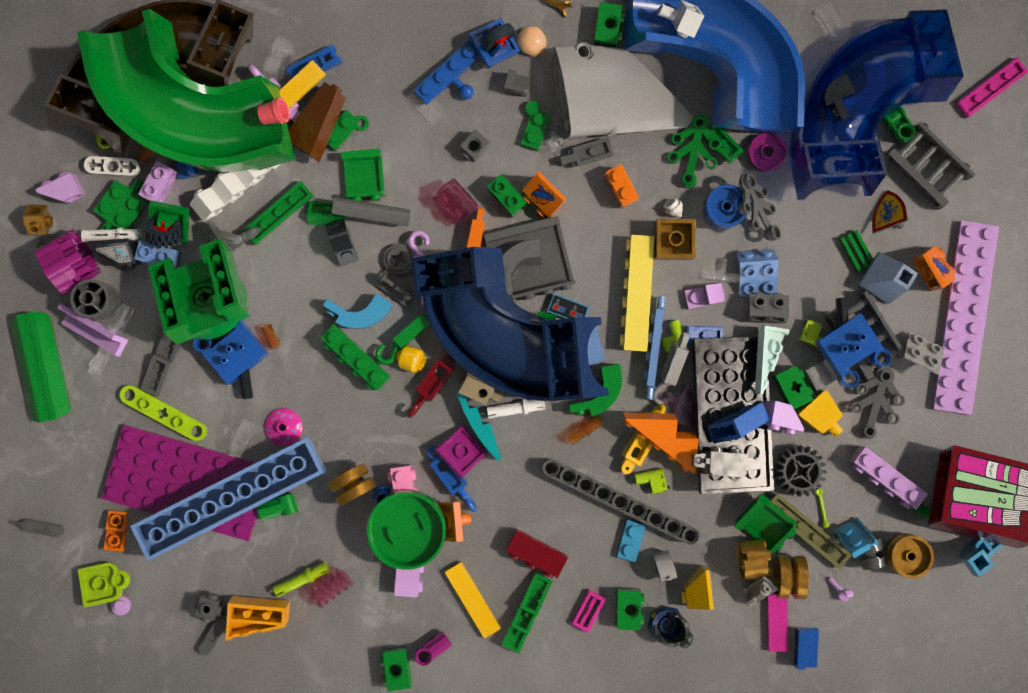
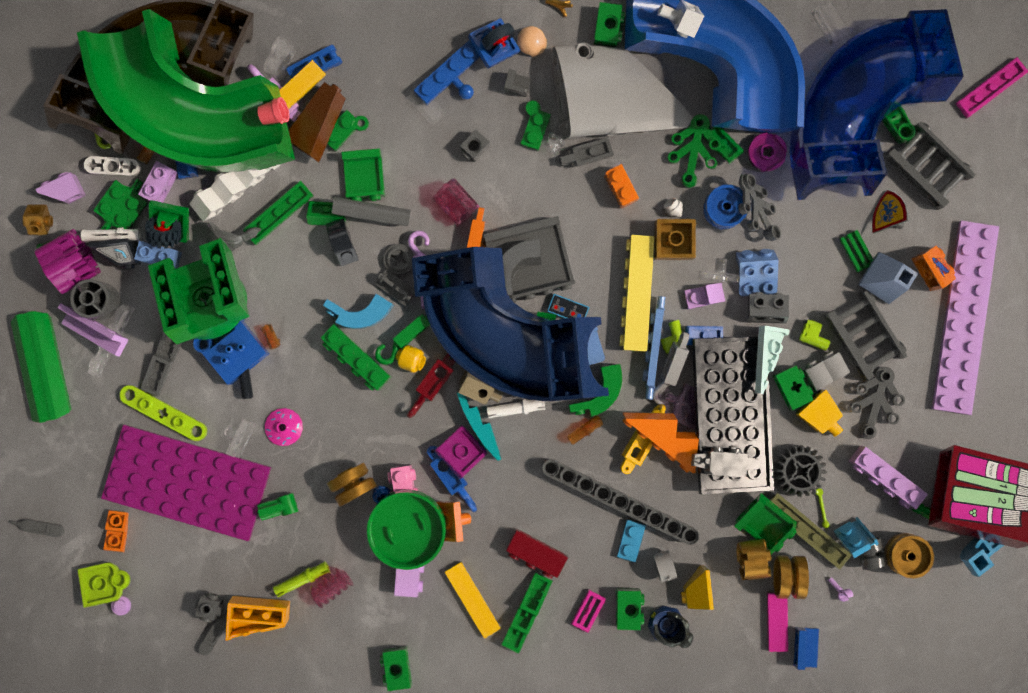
medium blue brick [130,437,327,562] -> none
magenta piece [415,631,452,666] -> none
green brick [487,174,527,218] -> none
orange slope [522,171,566,219] -> none
lime piece [634,468,670,495] -> none
blue slope [706,402,770,444] -> none
light grey hinge [744,576,779,606] -> none
lavender slope [764,401,804,435] -> none
blue piece [814,297,892,388] -> none
black brick [820,74,855,122] -> none
light grey hinge [903,331,944,375] -> none

